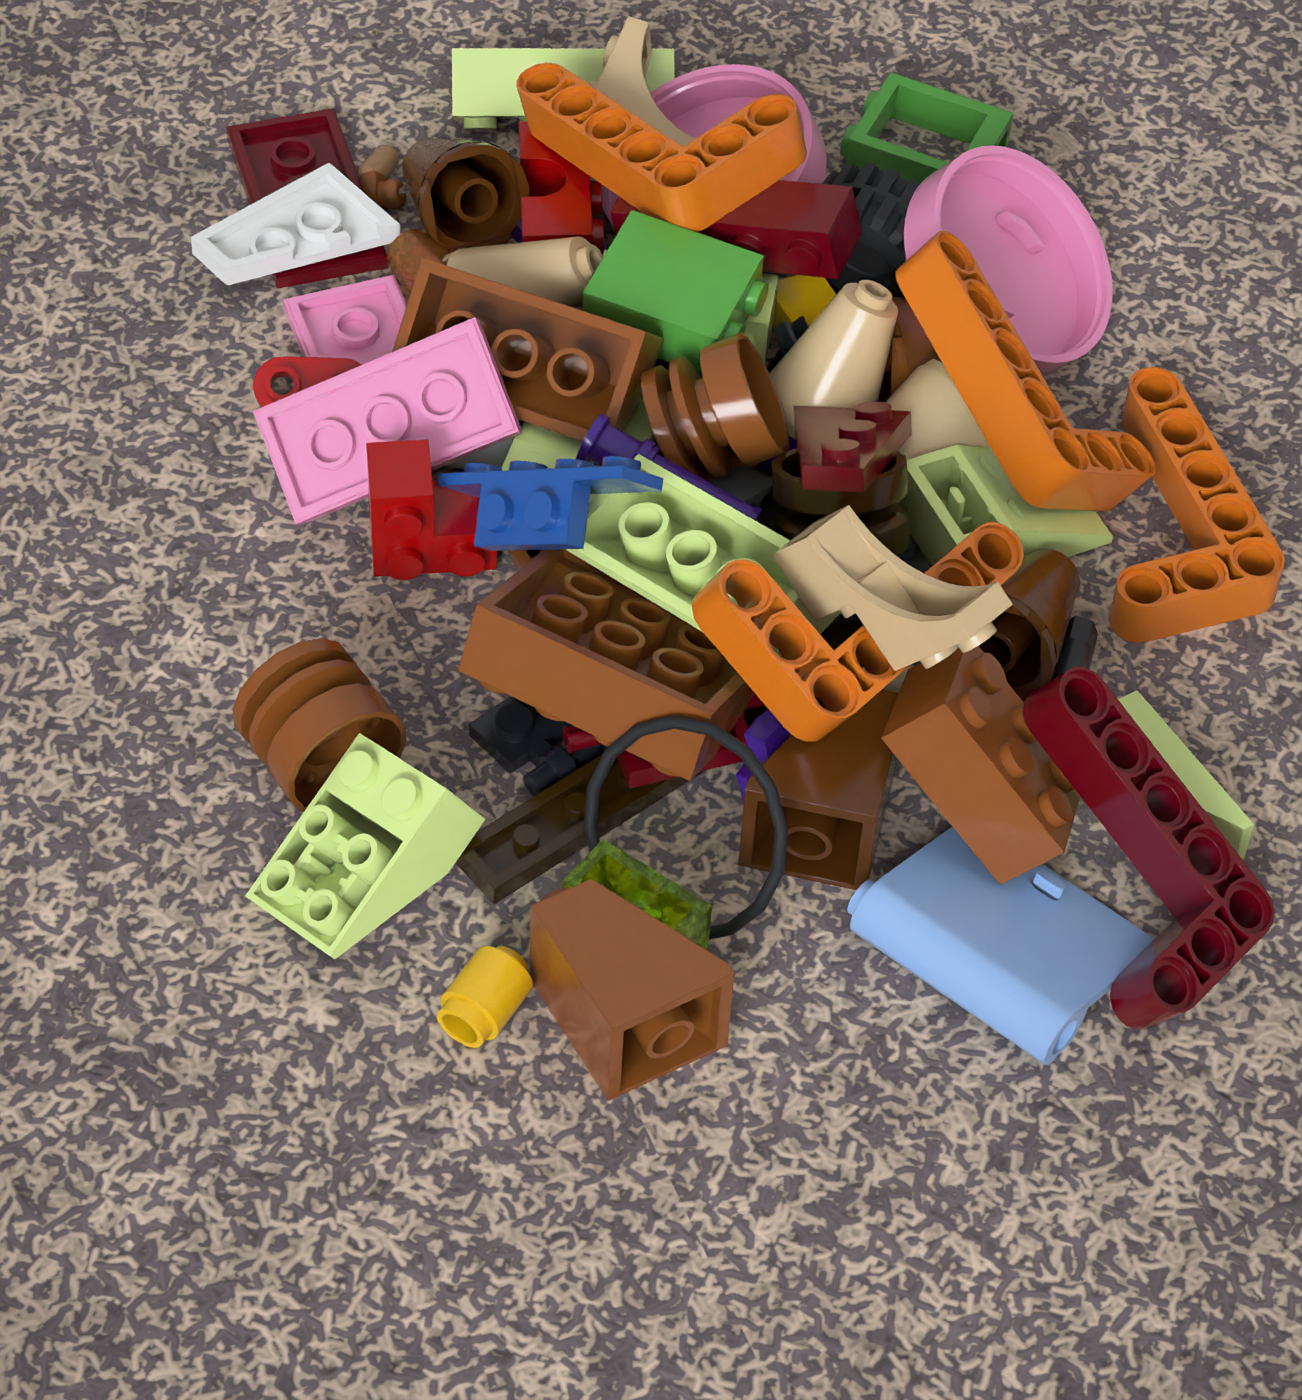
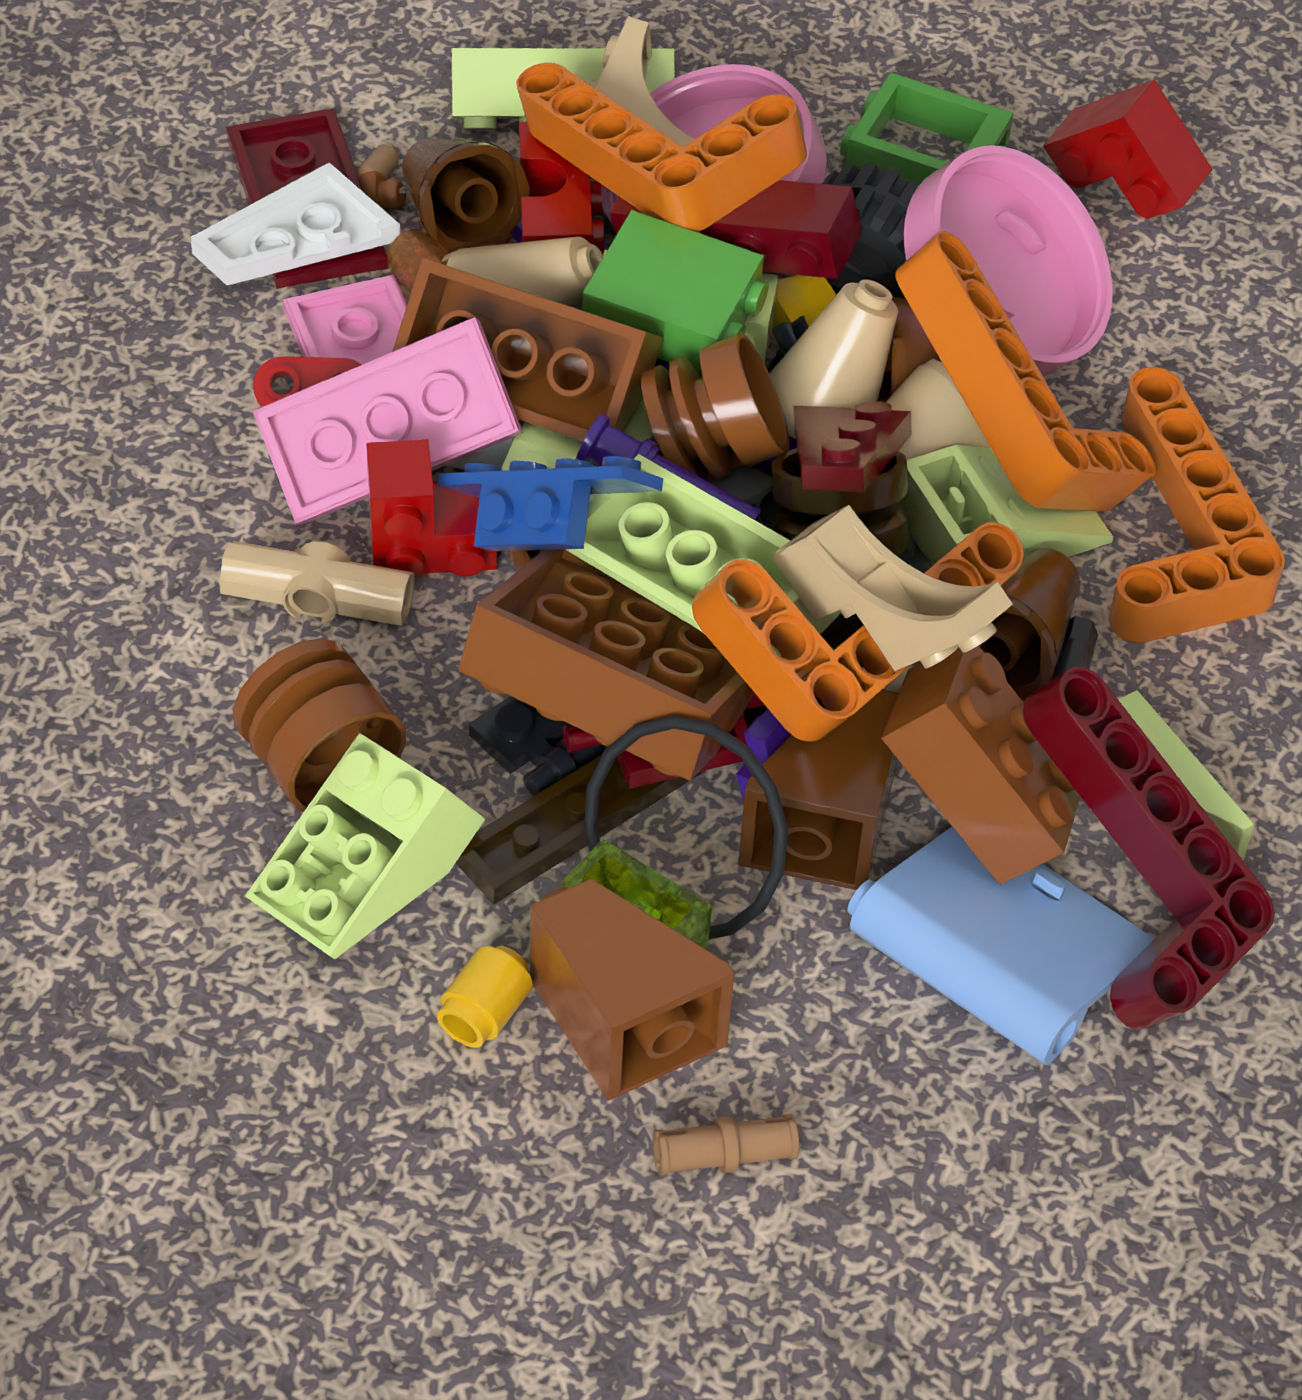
none -> tan piece [219,541,415,626]
none -> medium nougat pin [652,1114,800,1176]
none -> red brick [1043,79,1213,219]

